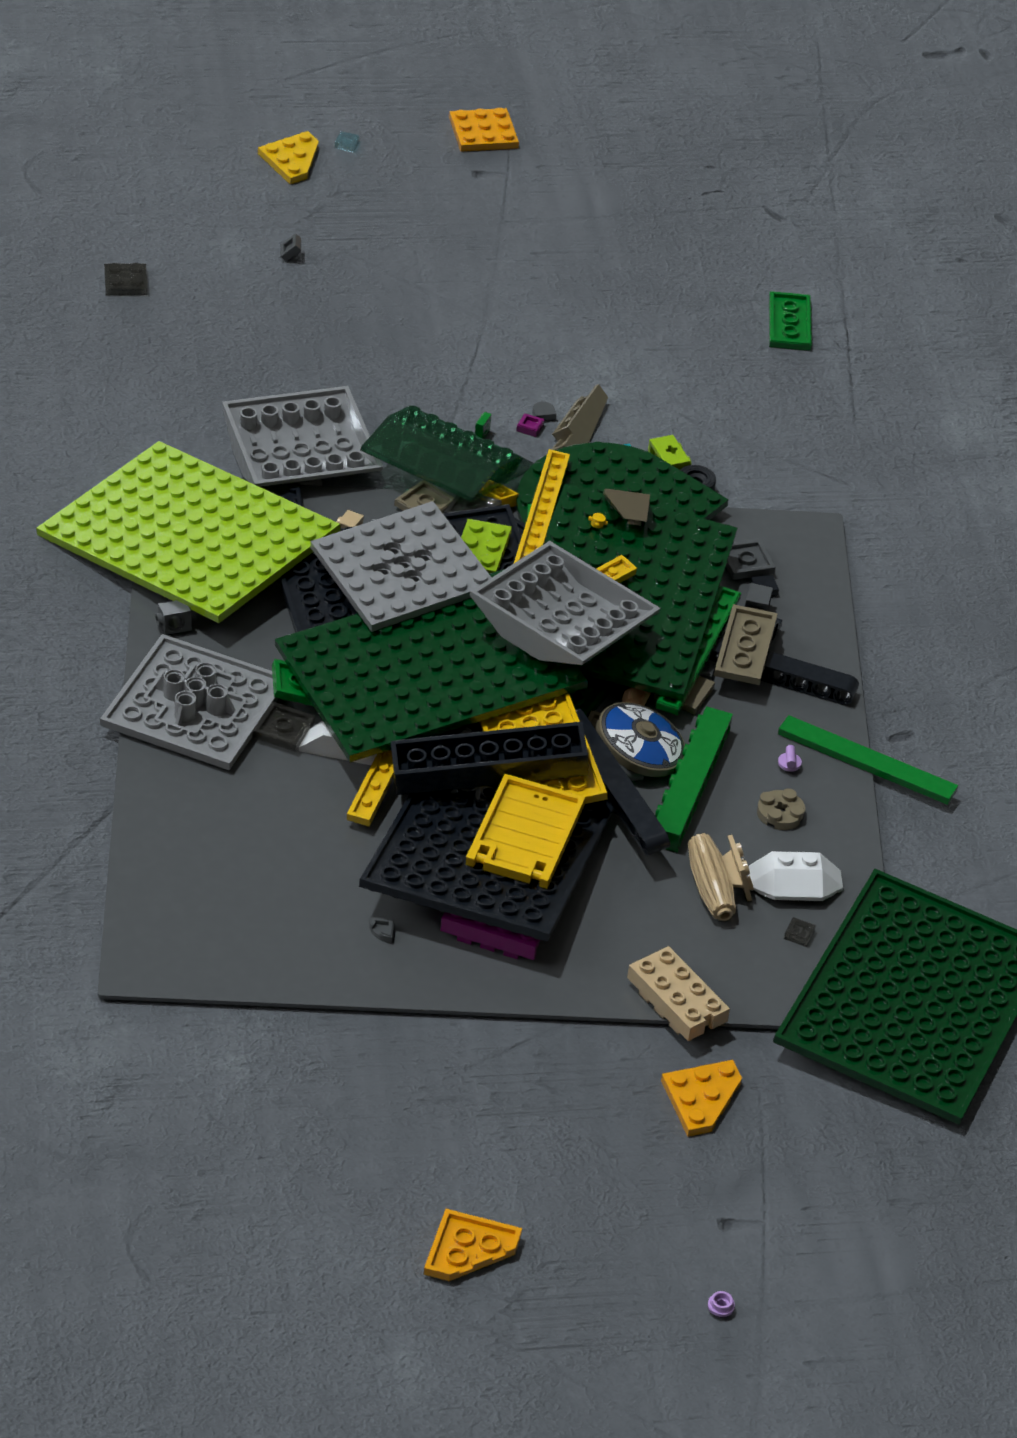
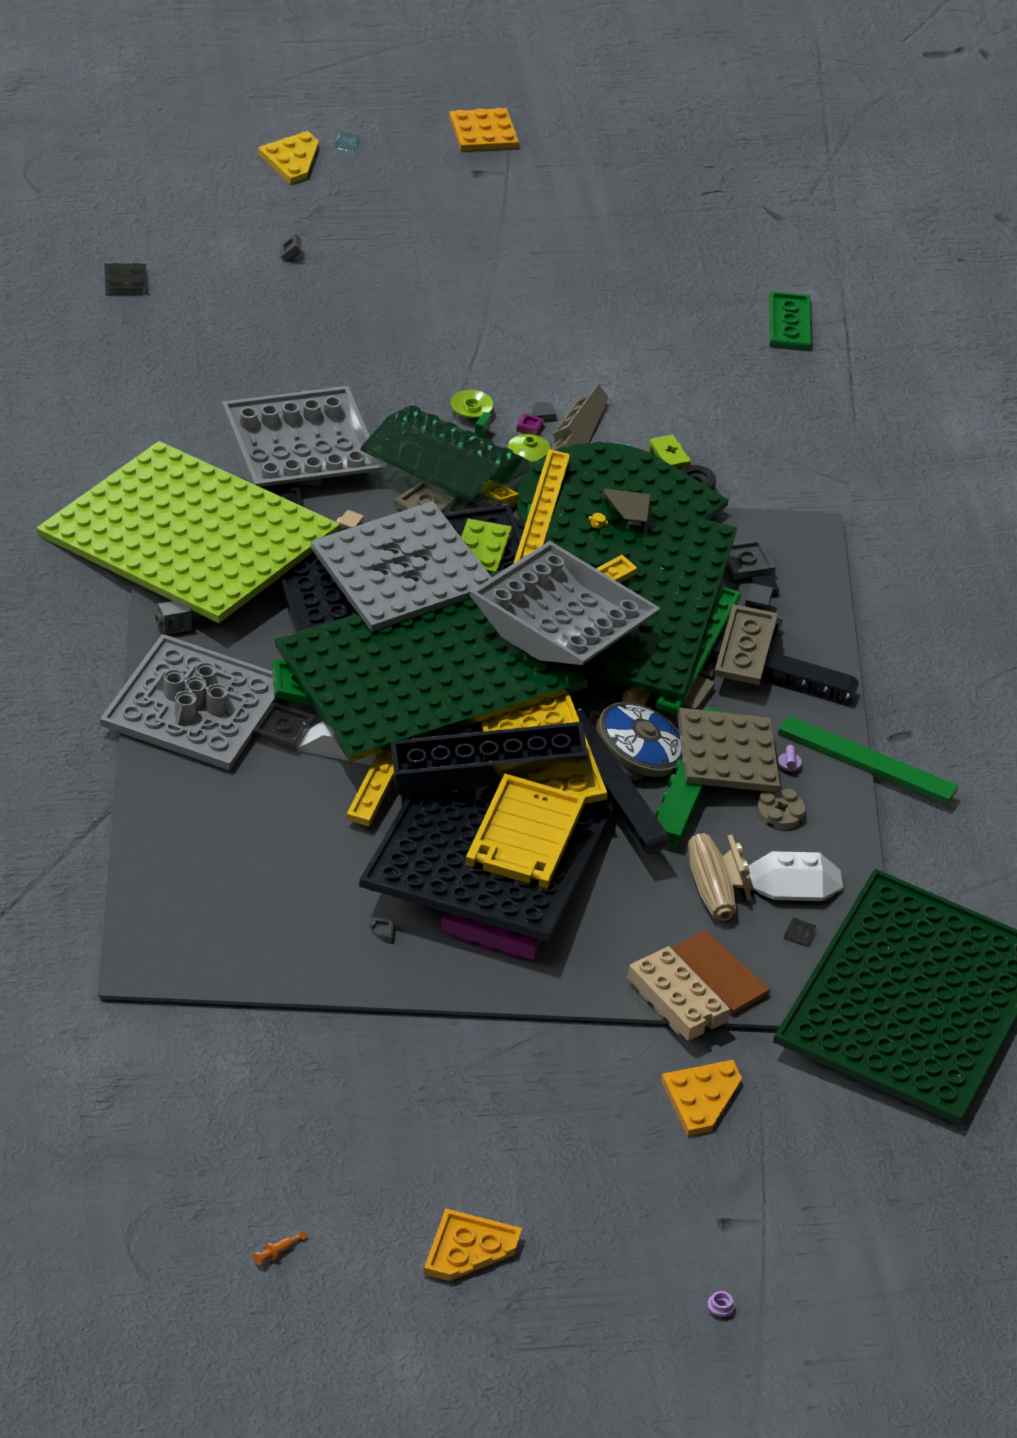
none -> orange piece [252,1231,307,1266]
none -> lime dish [450,390,493,418]
none -> lime dish [508,434,551,463]
none -> dark orange tile [671,930,770,1016]
none -> dark tan plate [677,708,780,793]

